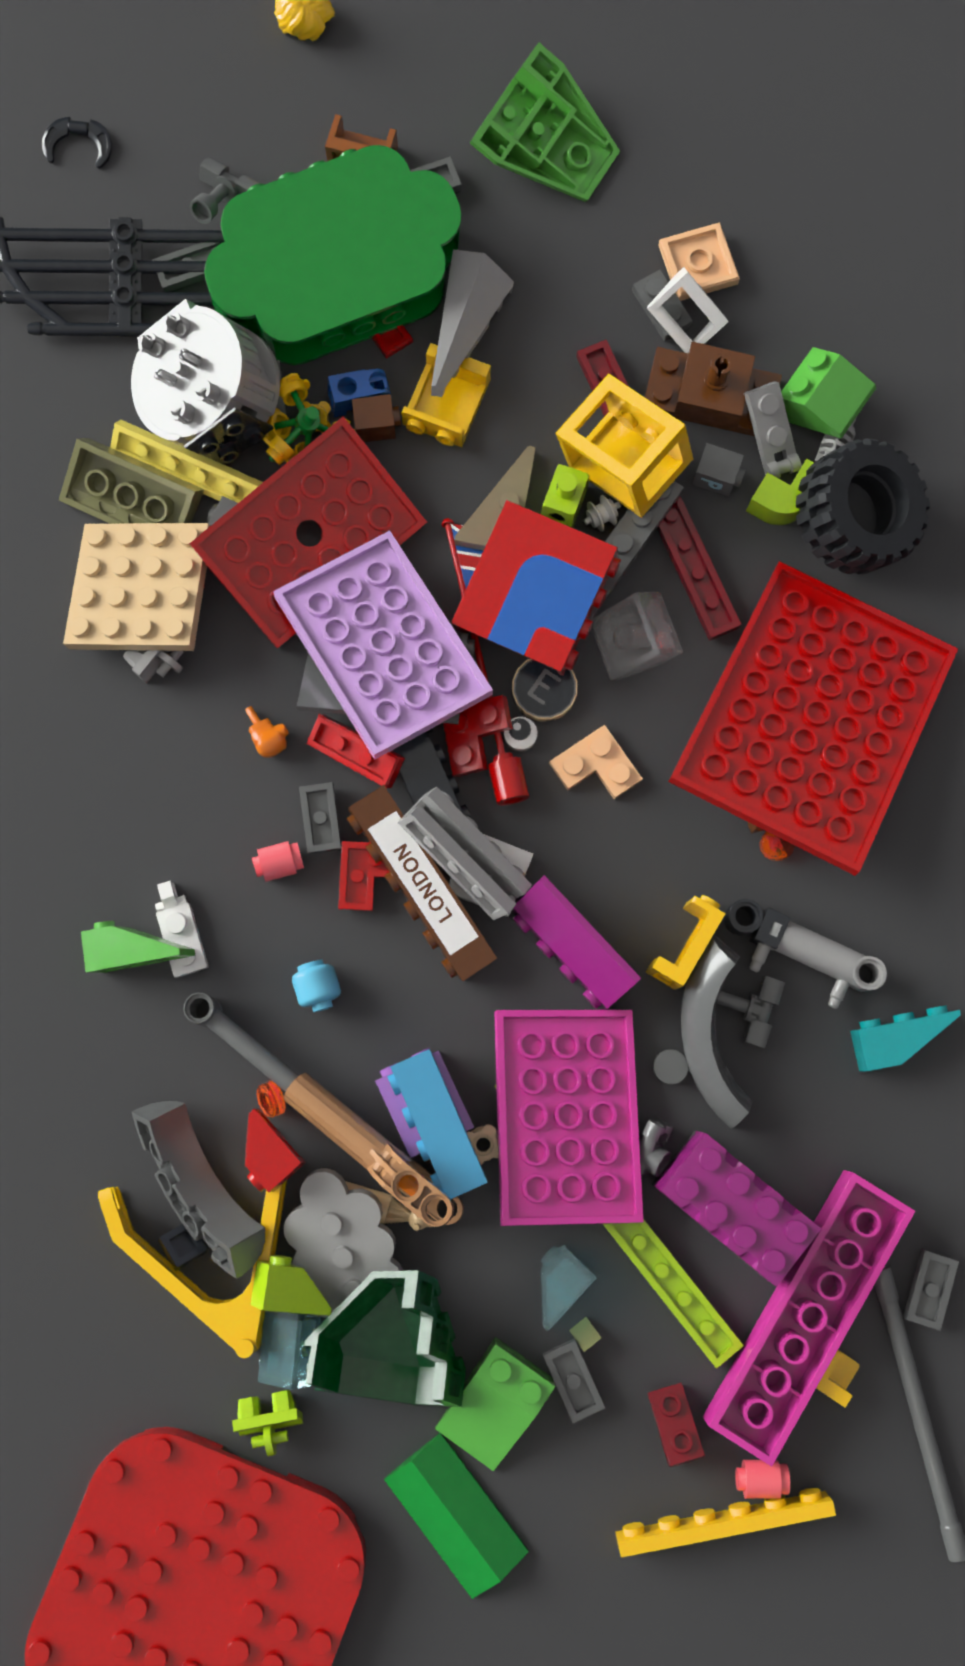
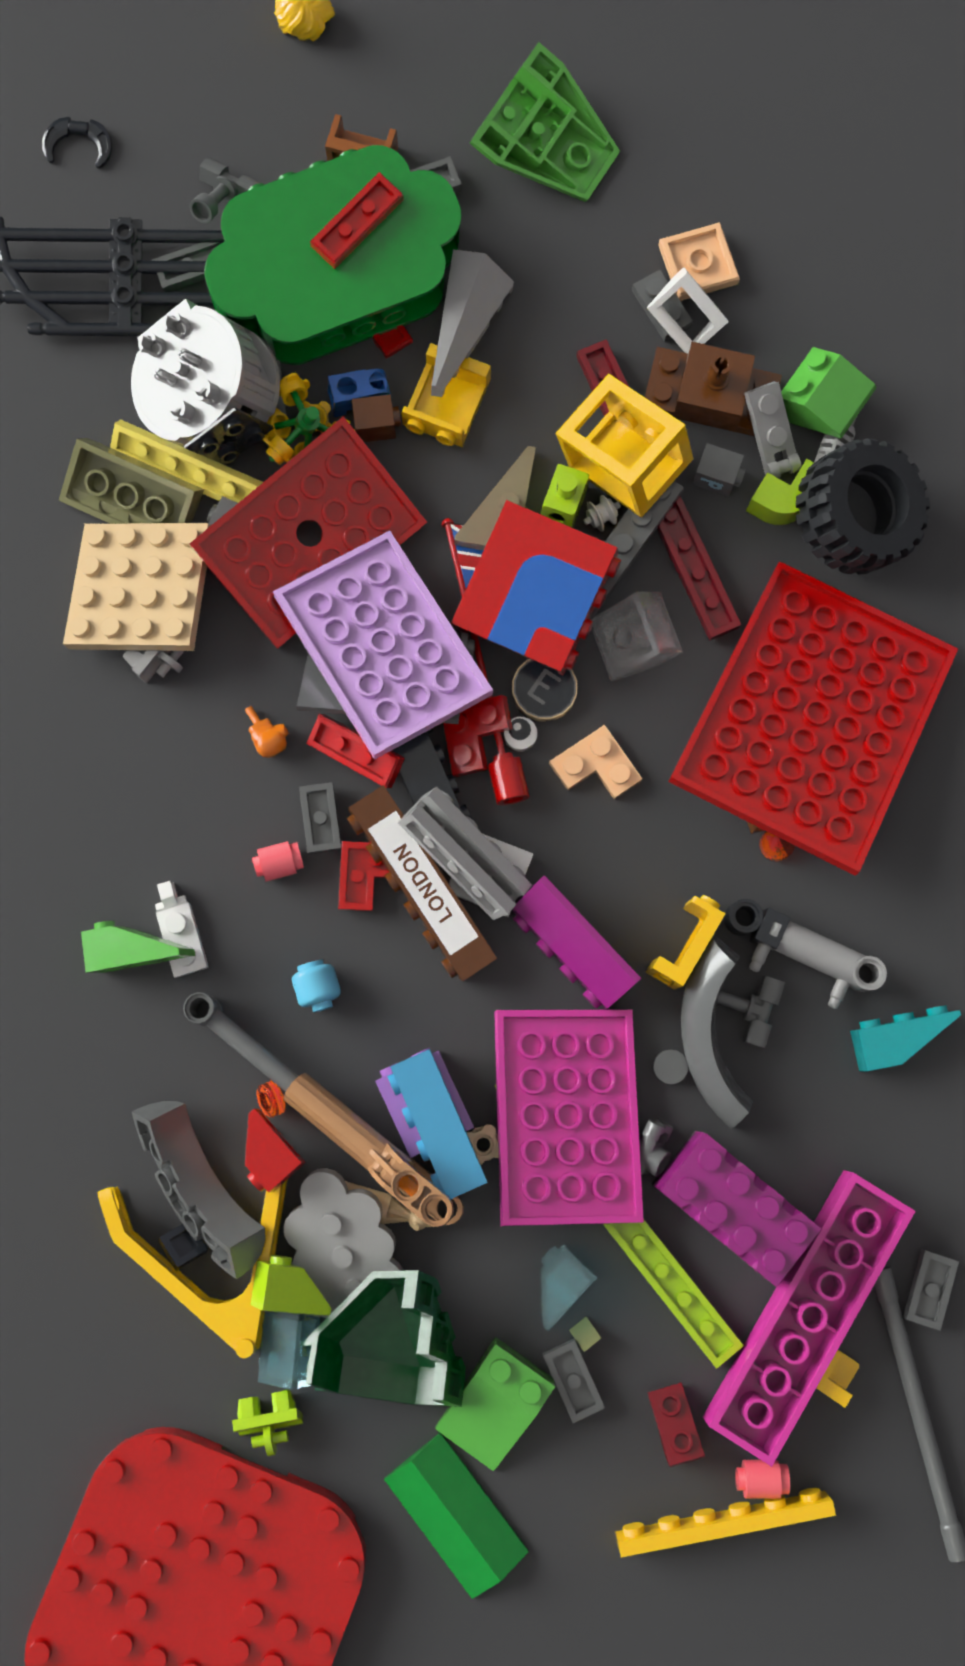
none -> red tile [310,172,404,269]

